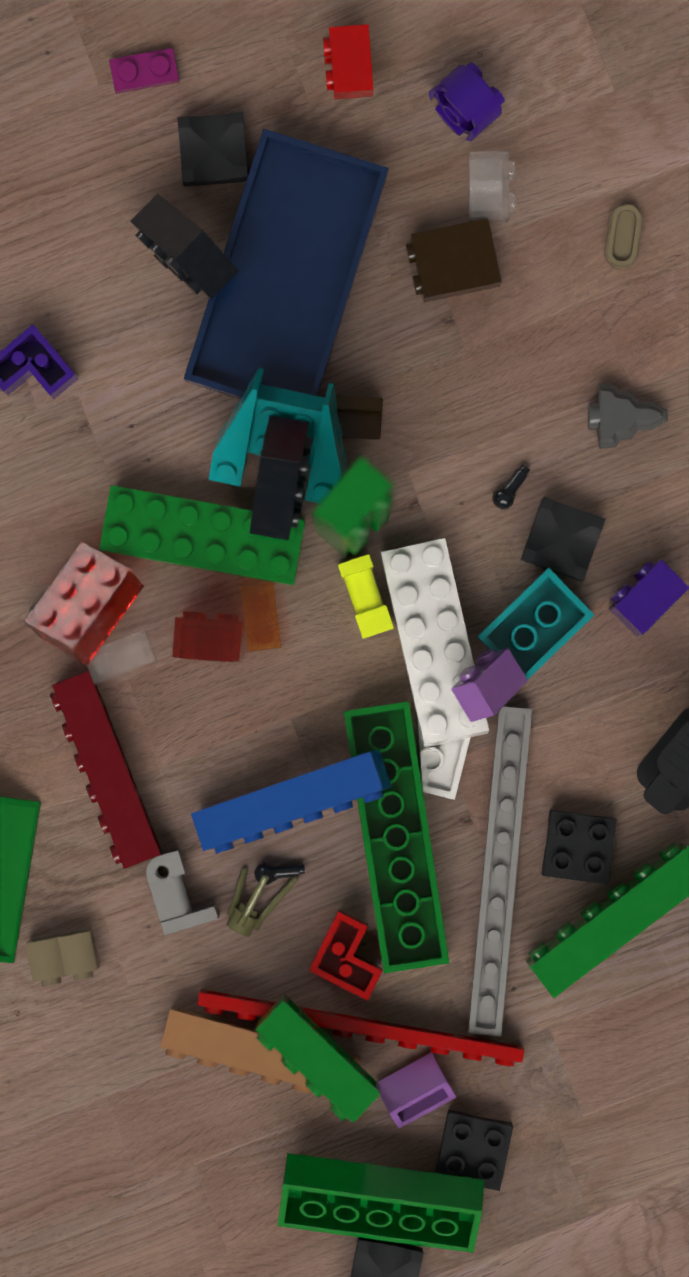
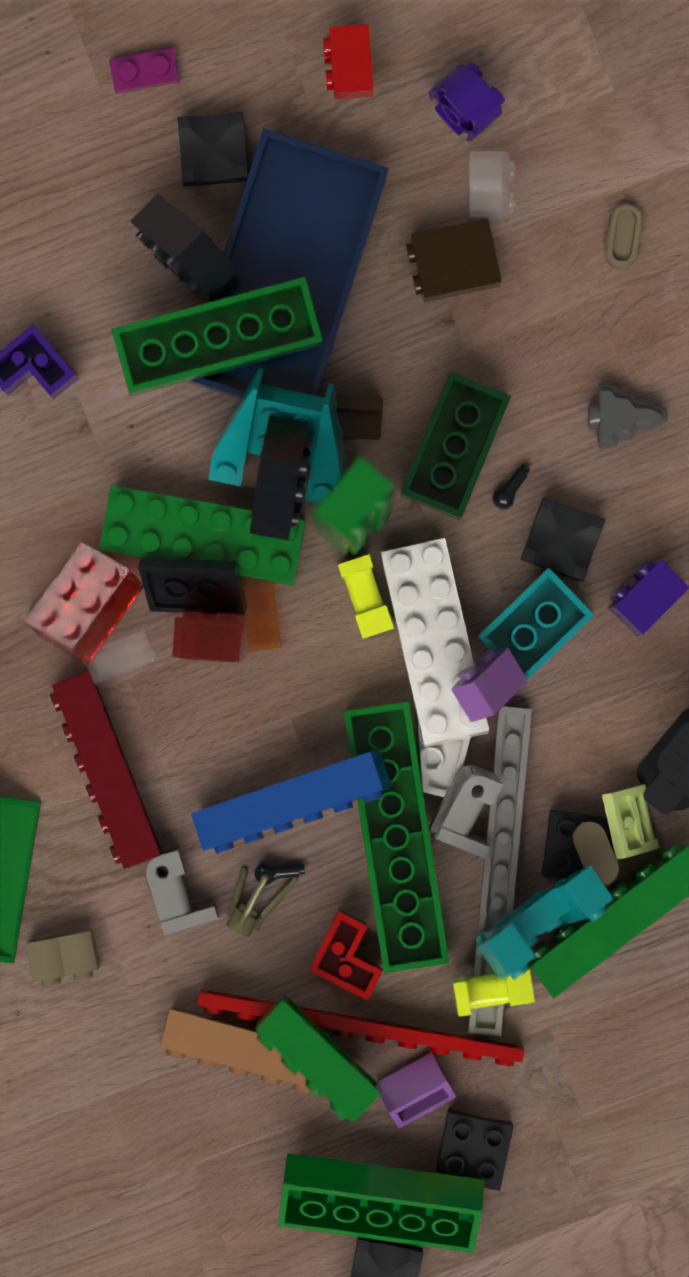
none -> green brick [111,277,323,397]
none -> black plate [138,557,247,616]
none -> dark green brick [400,371,511,520]
none -> light grey piece [428,765,504,859]
none -> neon yellow piece [451,969,535,1017]
none -> teal wedge [475,866,613,980]
none -> dark tan tile [572,821,619,885]
none -> yellowish green plate [602,784,660,860]

